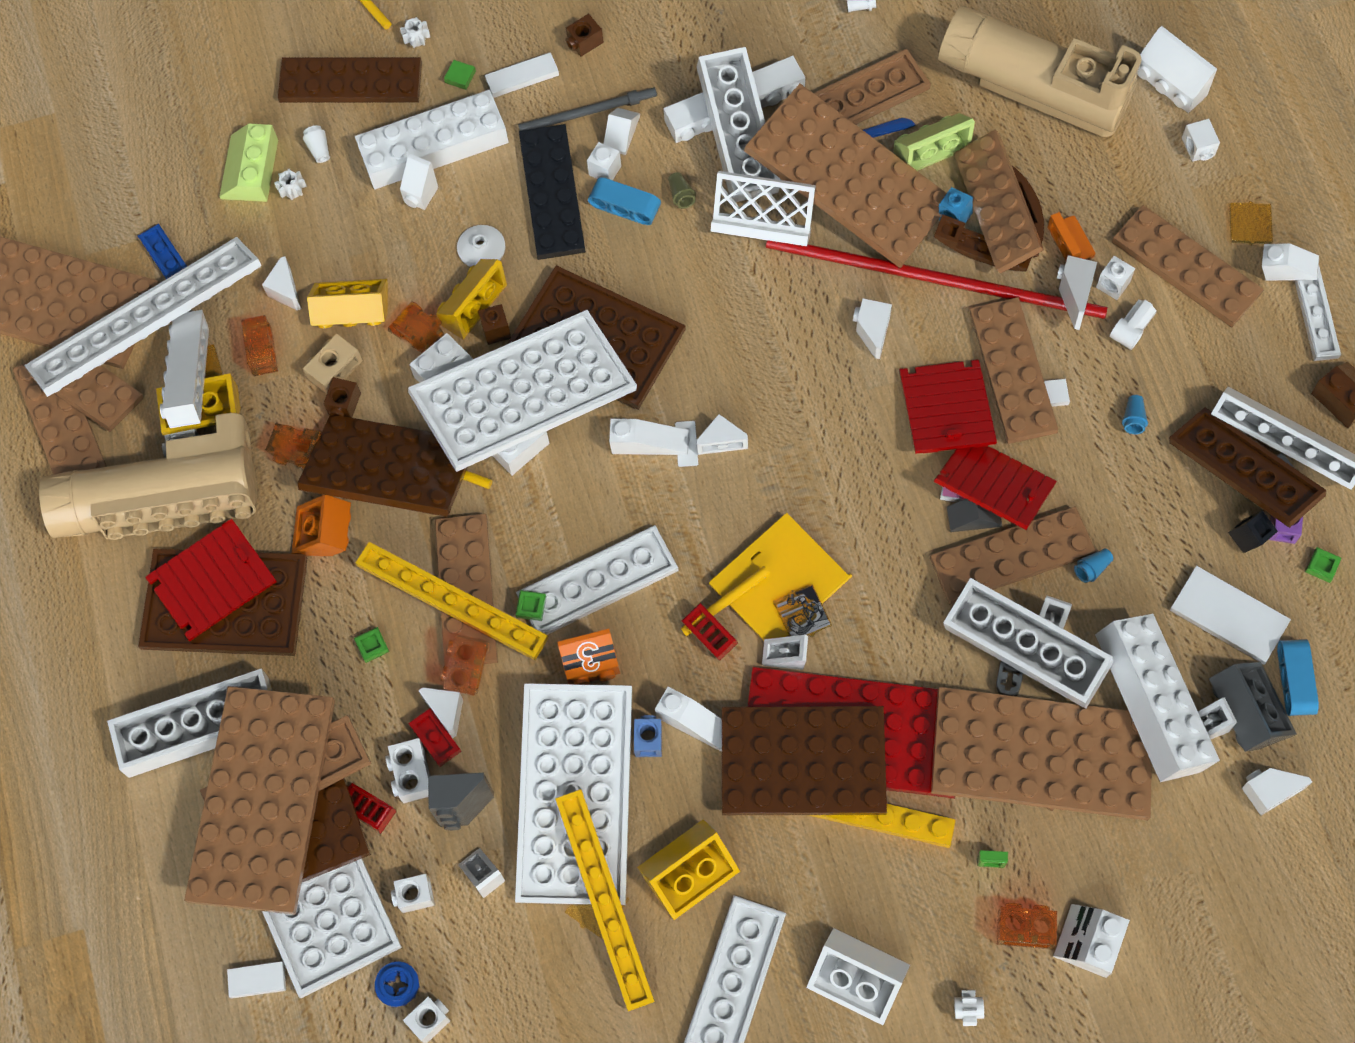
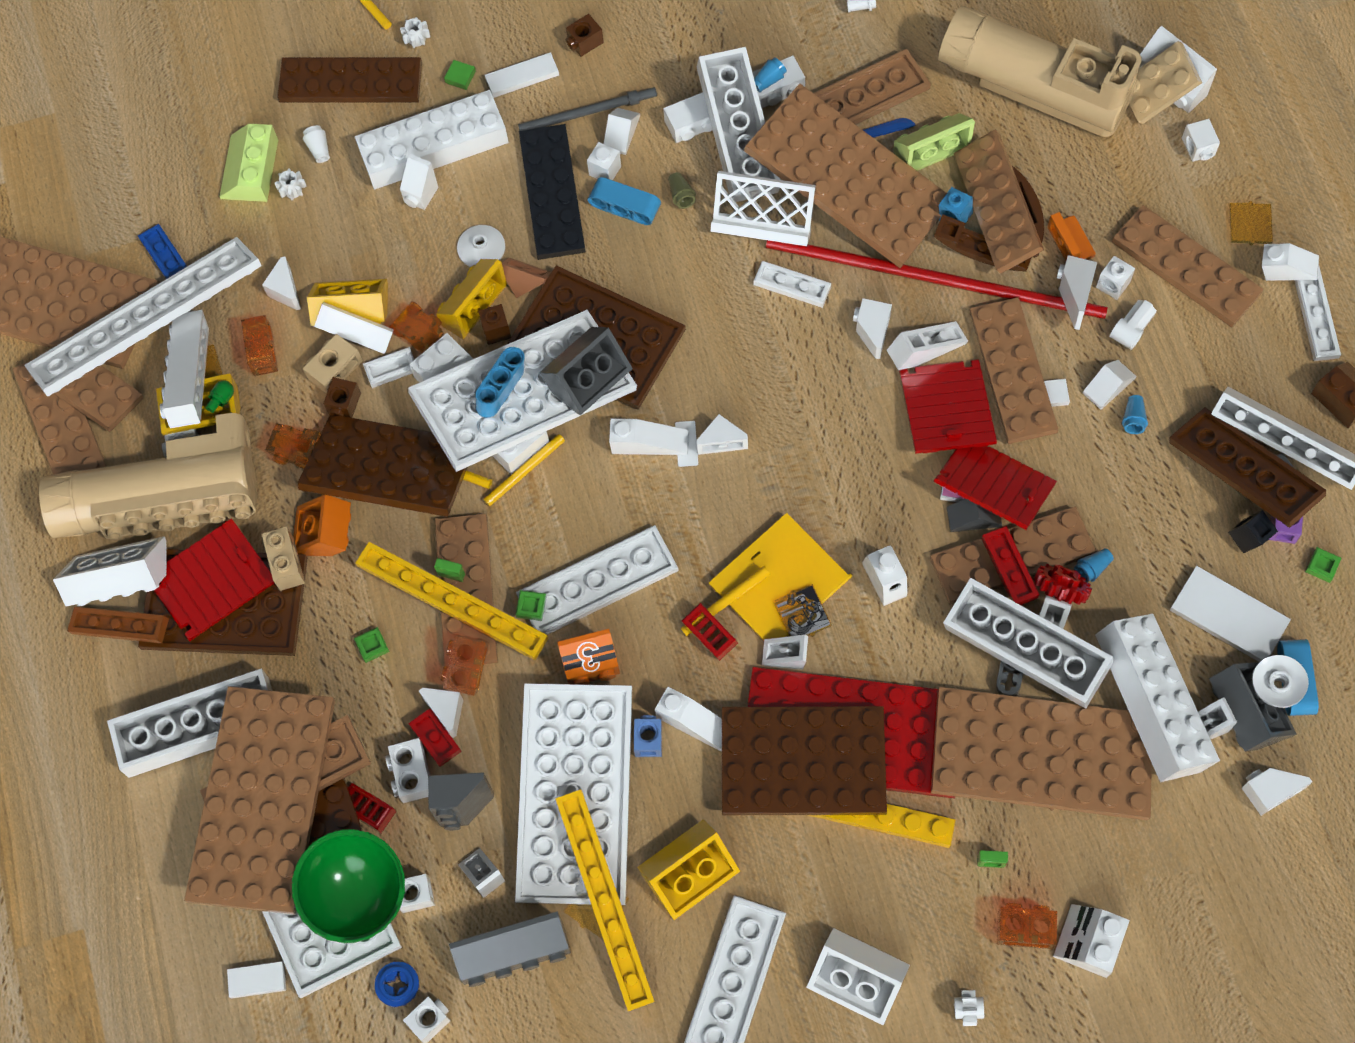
none -> white slope [53,536,166,606]
none -> dark orange plate [67,607,169,643]
none -> green cylinder [205,380,234,413]
none -> tan brick [262,526,305,591]
none -> green piece [292,829,405,943]
none -> white tile [314,302,394,354]
none -> white tile [363,347,414,388]
none -> bright green tile [434,558,465,582]
none -> slope [449,911,571,987]
none -> dark azure beam [476,347,525,418]
none -> yellow bar [483,434,565,507]
none -> nougat slope [502,258,551,298]
none -> dark grey slope [539,327,633,415]
none -> dark azure cone [754,57,787,92]
none -> white tile [754,261,831,308]
none -> white torso [862,545,907,606]
none -> white slope [887,321,968,370]
none -> red plate [981,526,1039,605]
none -> red gear [1033,564,1092,605]
none -> white slope [1083,360,1137,410]
none -> tan plate [1129,41,1203,124]
none -> white dish [1252,655,1309,708]

